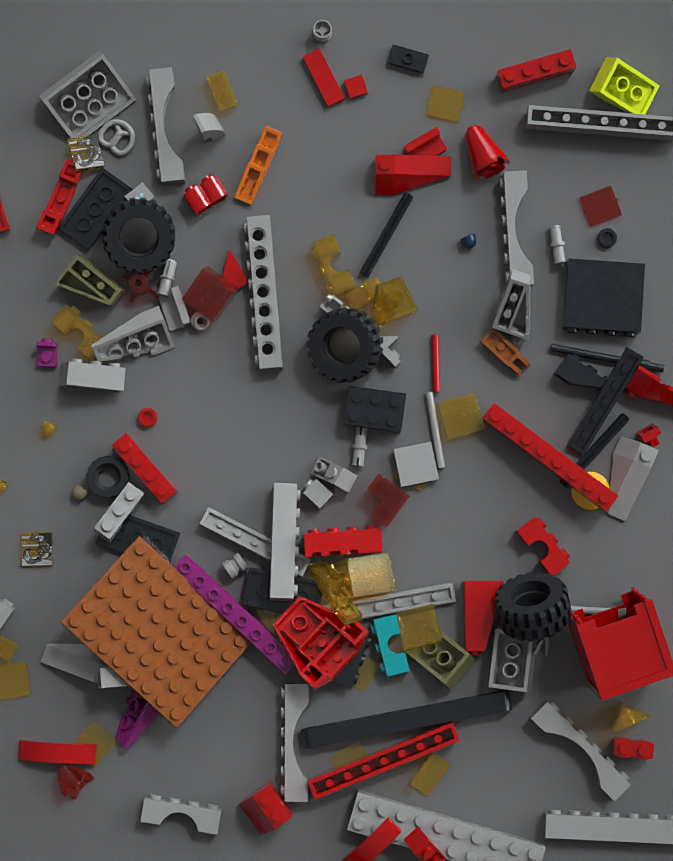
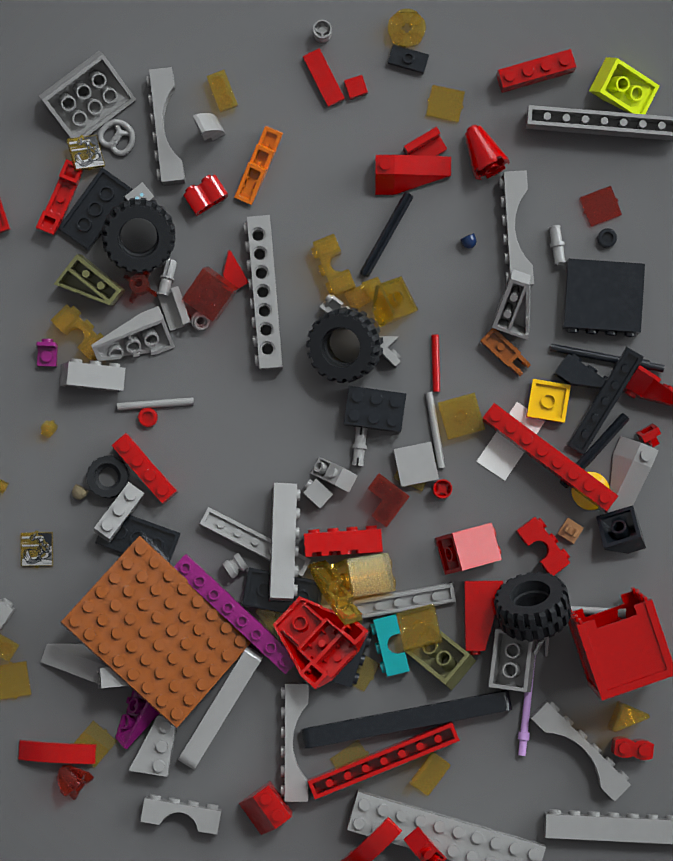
none -> light grey bar [117,397,194,411]
none -> light grey wedge [129,714,177,777]
none -> light grey beam [178,646,264,770]
none -> clear yellow plate [388,9,426,48]
none -> red wheel [432,479,452,499]
none -> slope [435,523,502,575]
none -> white sticker [476,402,545,481]
none -> lavender bar [518,645,537,756]
none -> yellow plate [526,379,571,423]
none -> medium nougat tile [557,517,584,544]
none -> black slope [596,505,646,554]

